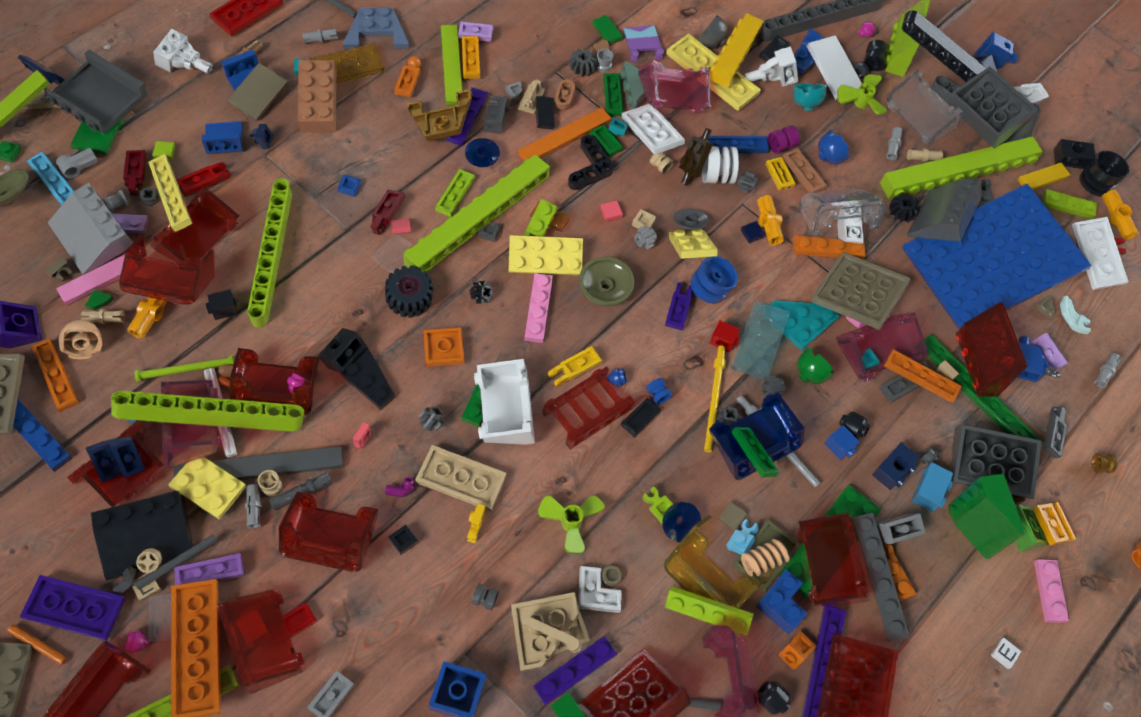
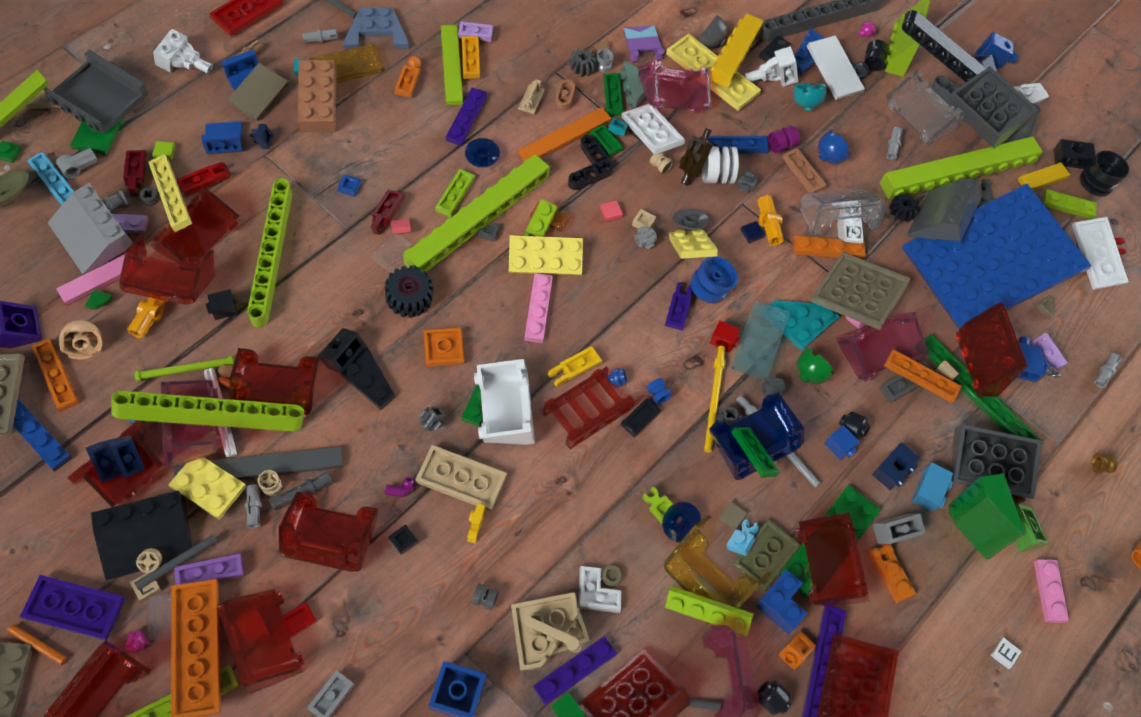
dark blue slope [18,55,64,85] -> none
dark tan tile [46,257,72,281] -> none
tan pin [81,309,125,324] -> none
dark grey tile [112,566,137,595] -> none
dark pink plate [287,373,308,394] -> none
coral tile [353,422,371,449] -> none
pearl gold wing [406,89,472,141] -> none
black gear [469,281,493,304] -> none
dark grey hinge [483,96,507,134] -> none
light grey tile [505,81,522,102] -> none
black tile [535,96,555,130] -> none
lime piece [538,496,604,554] -> none
olive dish [579,257,635,306] -> none
green tile [592,15,623,45] -> none
light nougat piece [741,539,790,577] -> none
yellow tile [765,157,796,191] -> none
lime piece [837,74,887,115] -> none
dark grey plate [852,513,910,642] -> none
teal tile [860,348,880,372] -> none
tan pin [907,148,943,162] -> none
dark grey plate [920,447,938,464] -> none
light orange plate [1032,502,1076,546] -> none
dark grey hinge [1043,406,1067,458] -> none
light aqua piece [1060,295,1091,334] -> none
light orange piece [1102,189,1139,240] -> none

